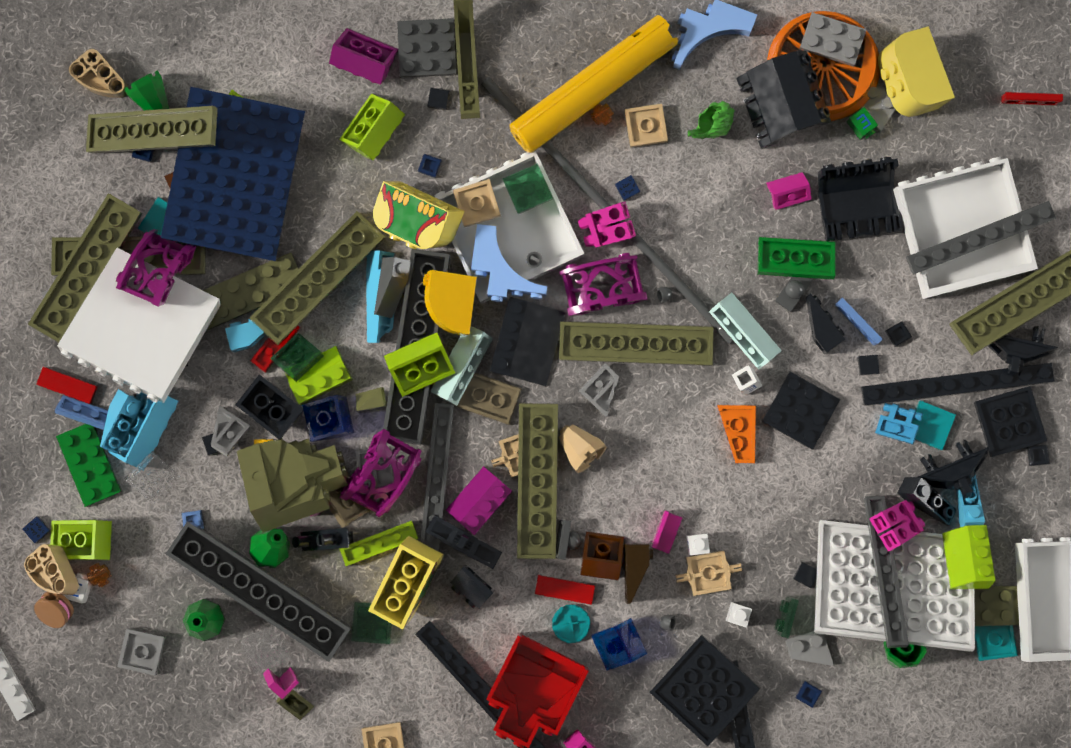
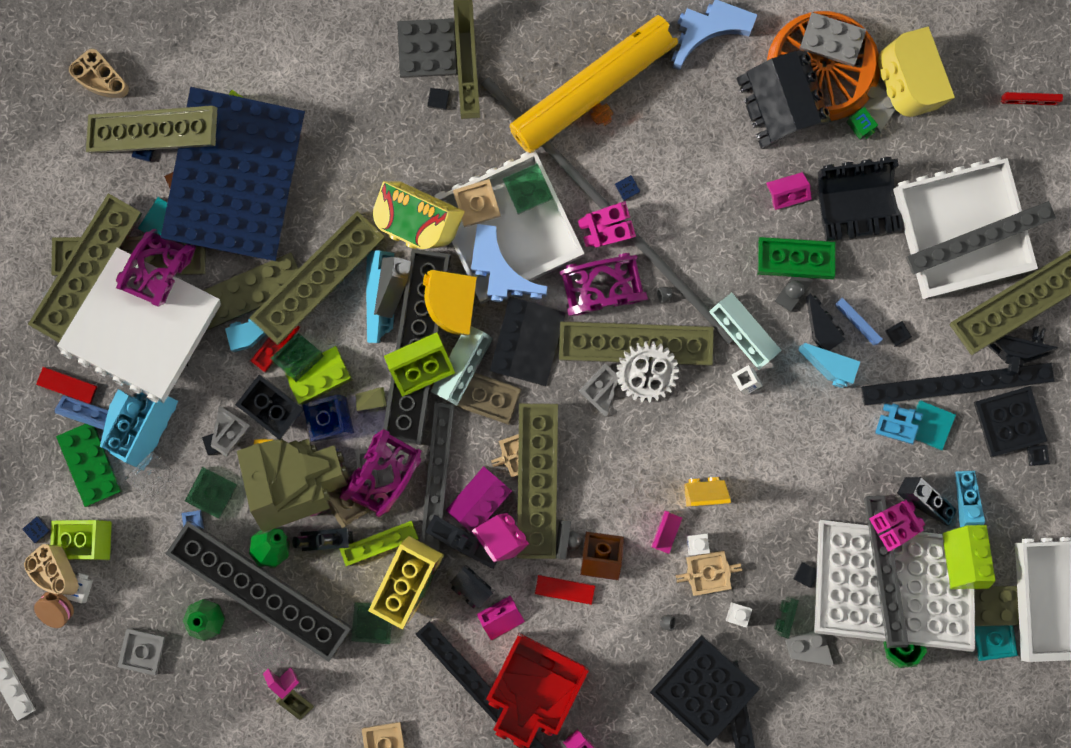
clear orange gear [87,563,112,588] -> none
green cone [124,70,169,111] -> none
magenta slope [329,28,398,85] -> none
lime slope [339,94,405,161] -> none
dark blue tile [418,154,442,178] -> none
dark grey hinge [526,252,542,267] -> none
teal tile [552,604,590,643] -> none
tan cone [559,425,607,474] -> none
clear blue slope [591,618,647,671] -> none
tan plate [624,104,668,148] -> none
dark brown slope [624,544,653,604] -> none
bright green hair [687,101,735,139] -> none
orange wing [717,405,756,464] -> none
black plate [762,372,840,450] -> none
dark blue tile [795,681,822,708] -> none
black tile [858,355,880,376] -> none
black connector [918,440,988,498] -> none
none -> clear green plate [185,467,238,519]
none -> dark pink slope [472,513,529,562]
none -> dark pink panel [477,595,525,640]
none -> white gear [616,341,679,402]
none -> yellow slope [684,477,731,507]
none -> medium azure slope [798,343,860,388]

